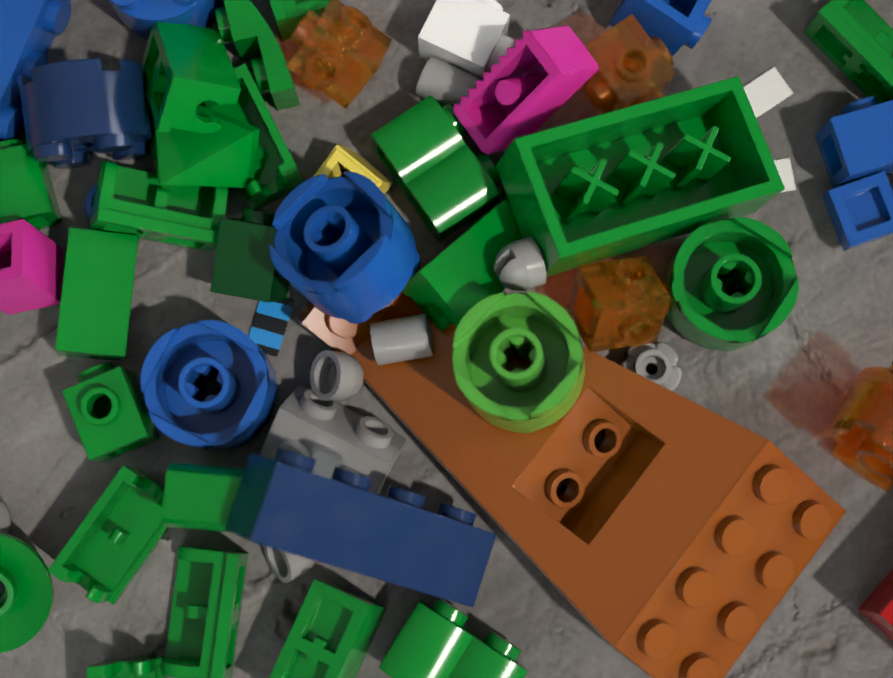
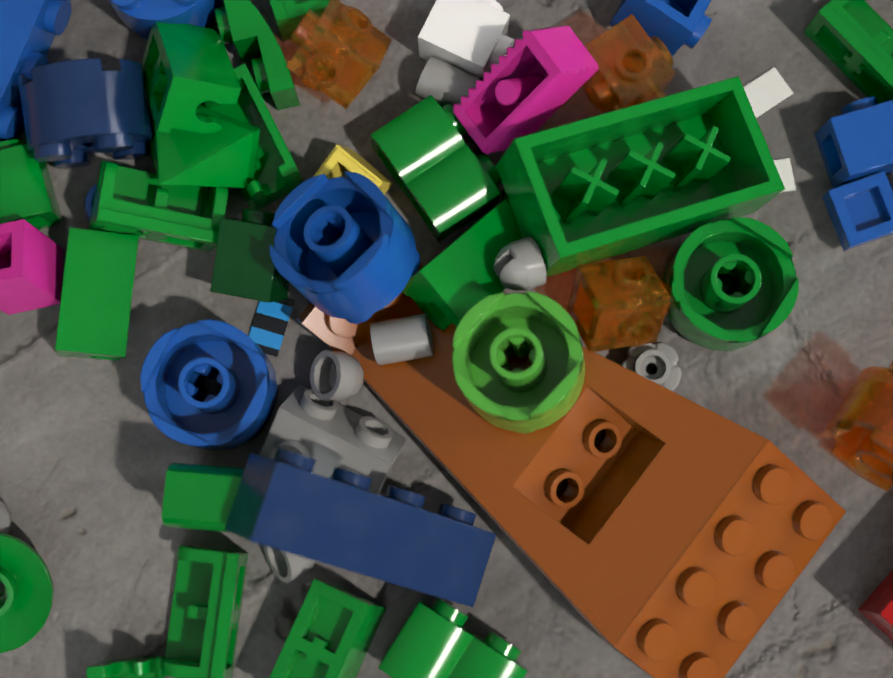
green hinge [47,465,170,605] -> none
green brick [62,363,160,463] -> none

